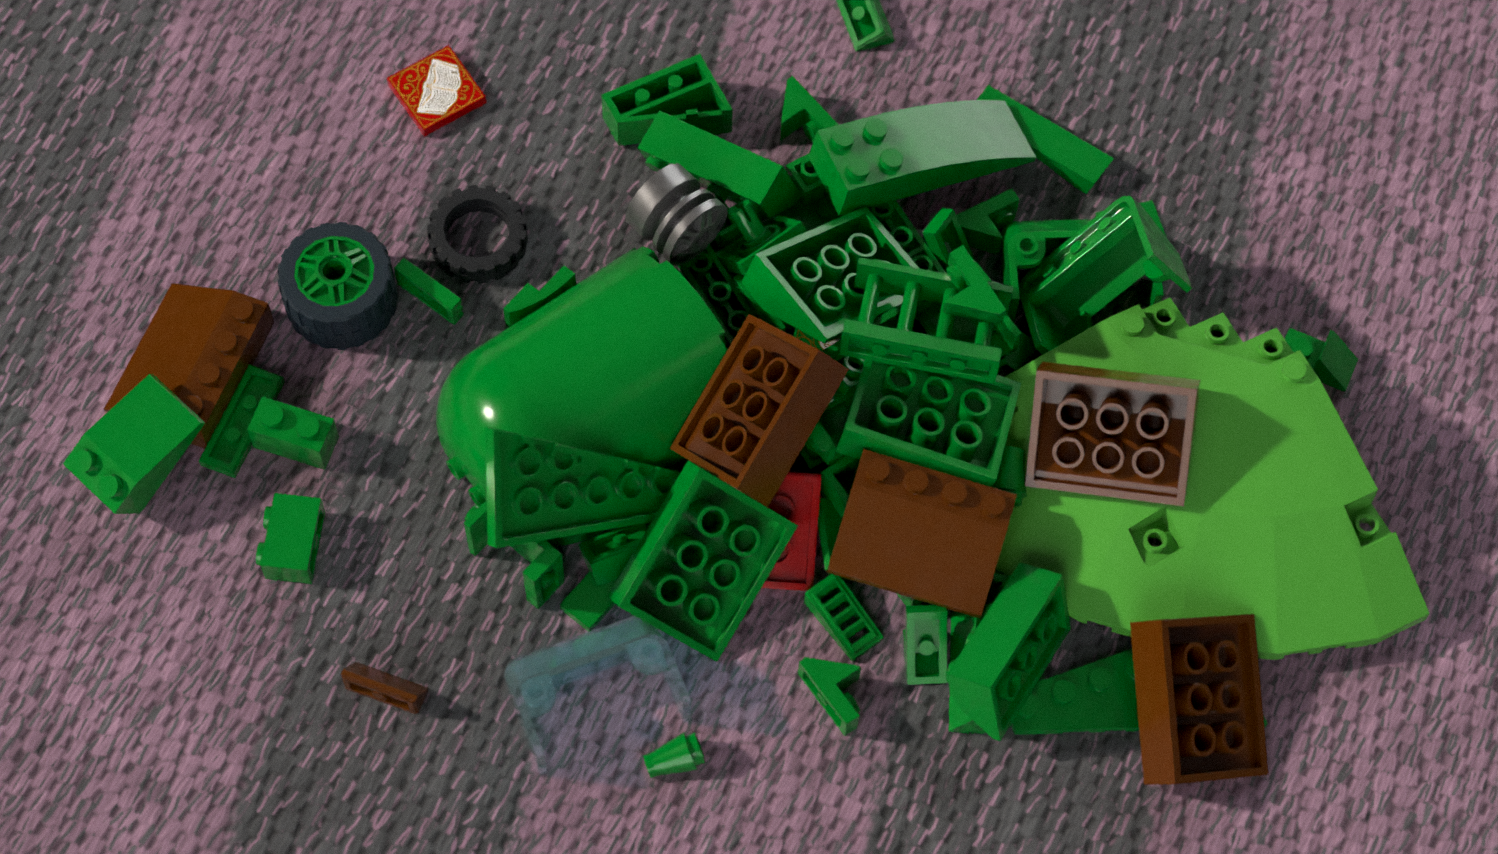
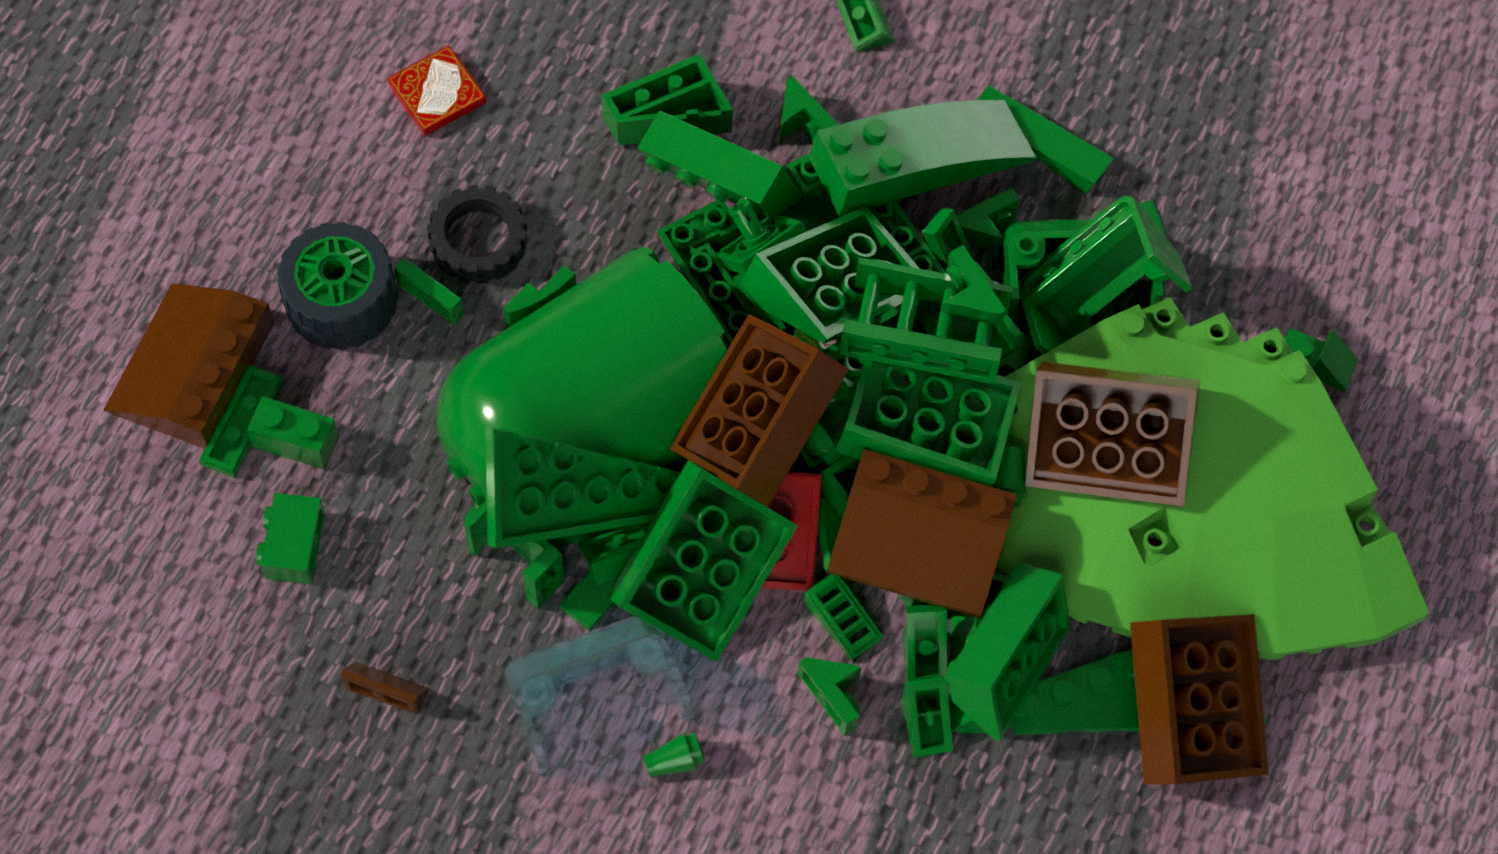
green slope [63,374,205,514] -> none
flat silver wheel [626,163,727,266] -> none
none -> green slope [901,676,953,758]

